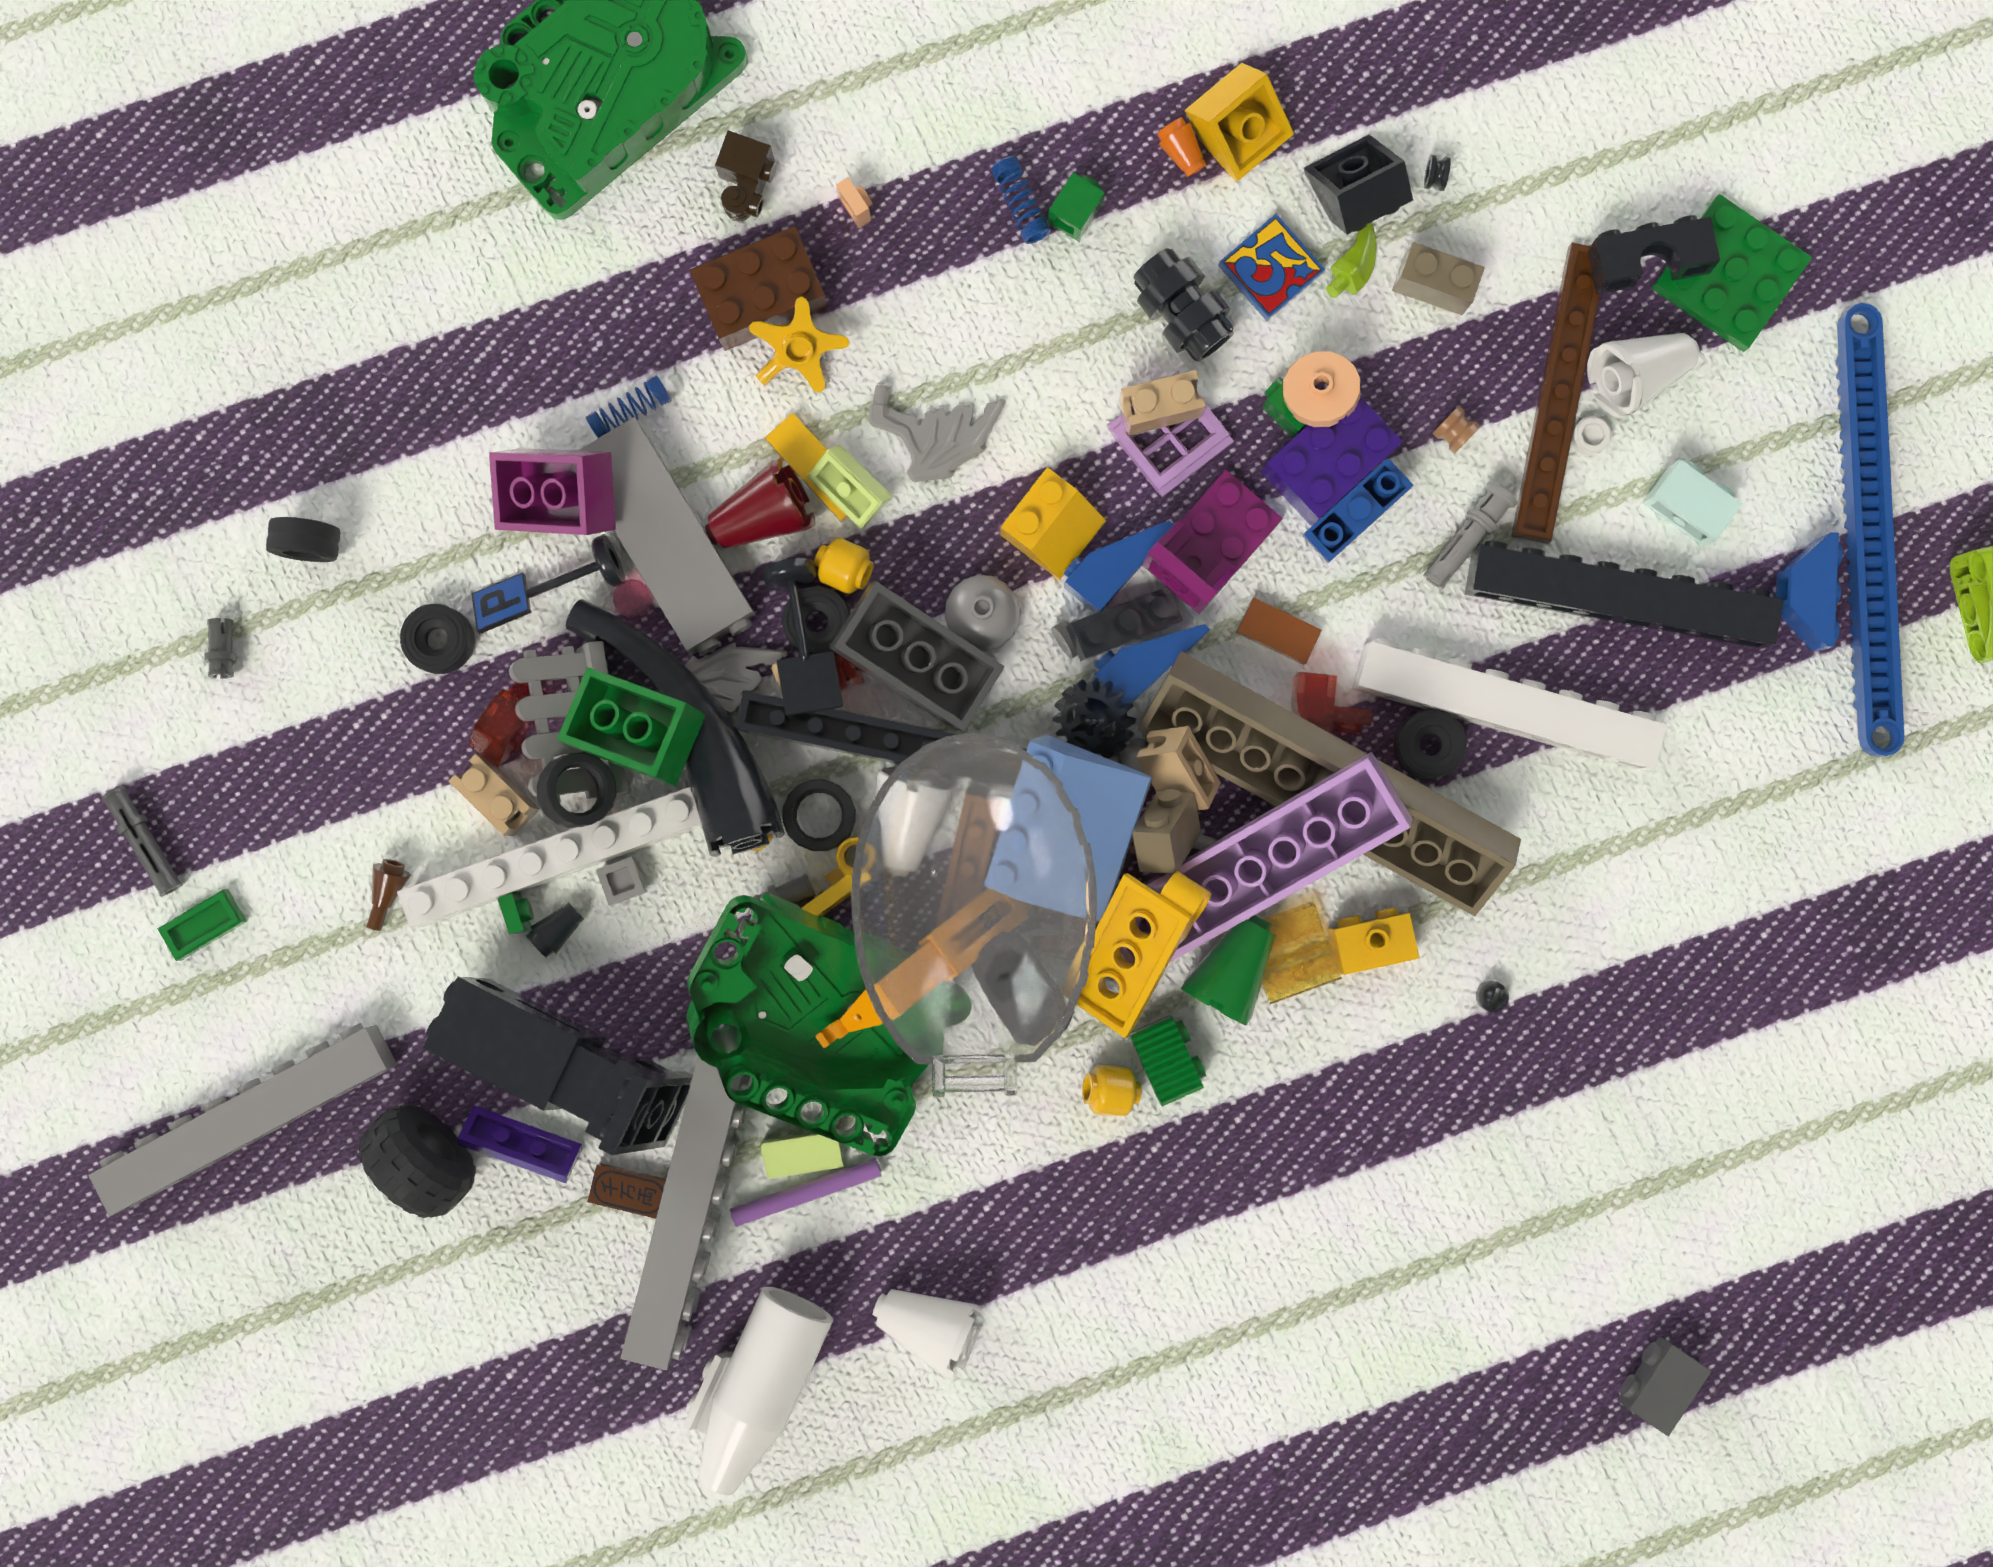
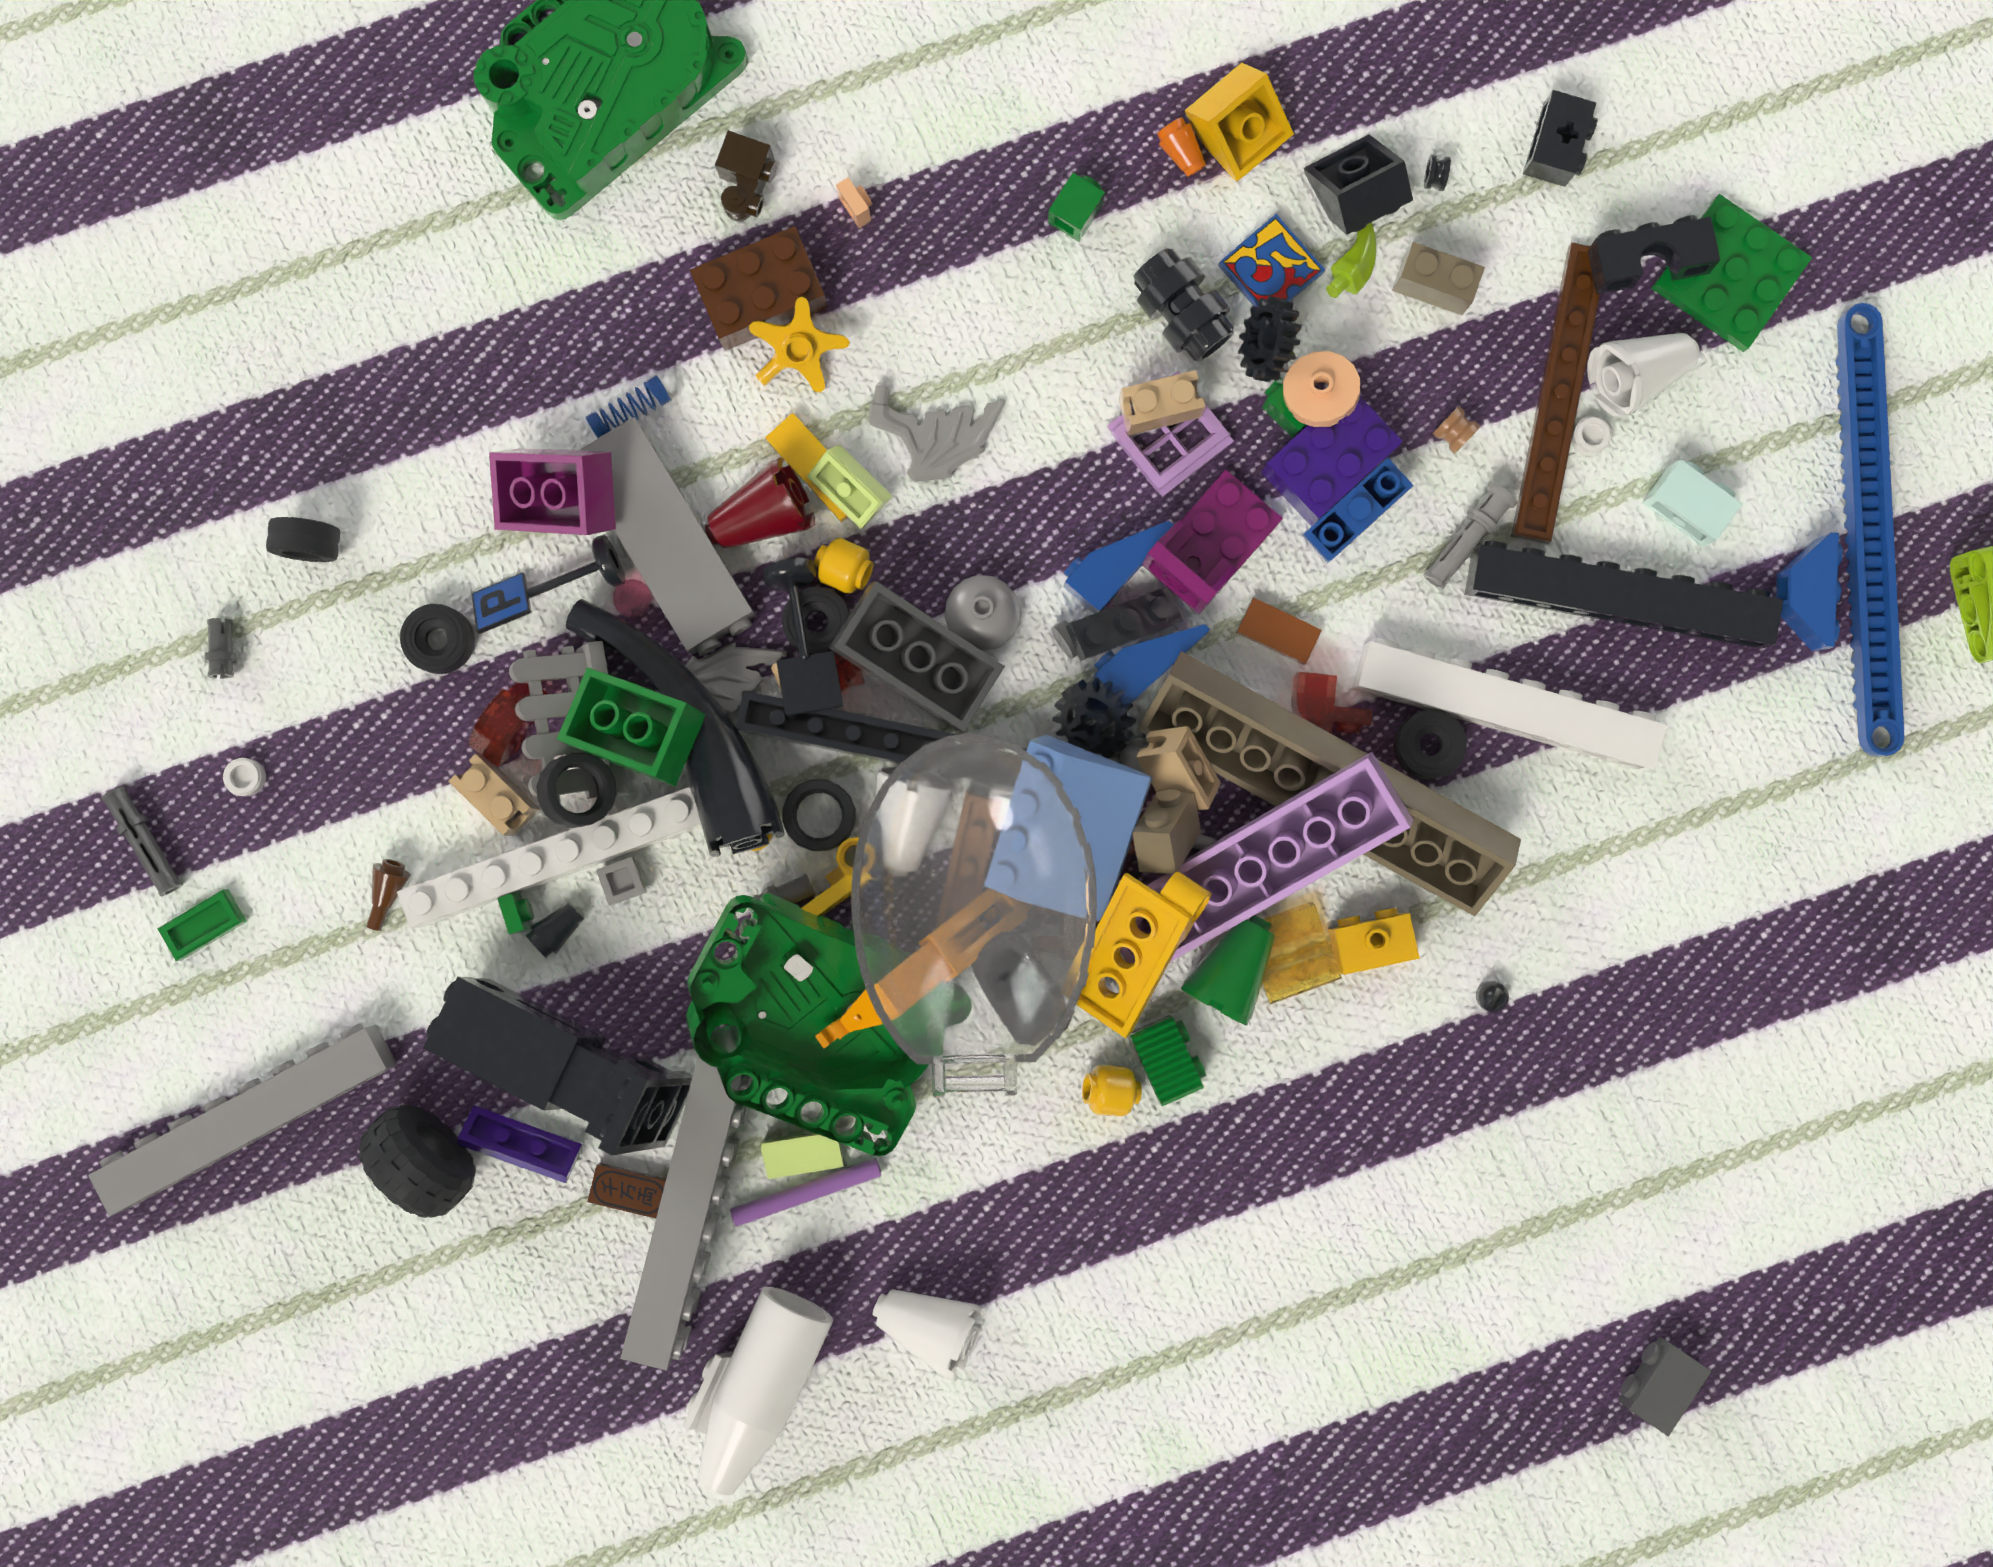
blue piece [991,156,1051,244] -> none
yellow slope [1000,467,1106,581] -> none
none -> white tile [223,758,266,796]
none -> black gear [1238,296,1302,382]
none -> black brick [1522,90,1598,187]

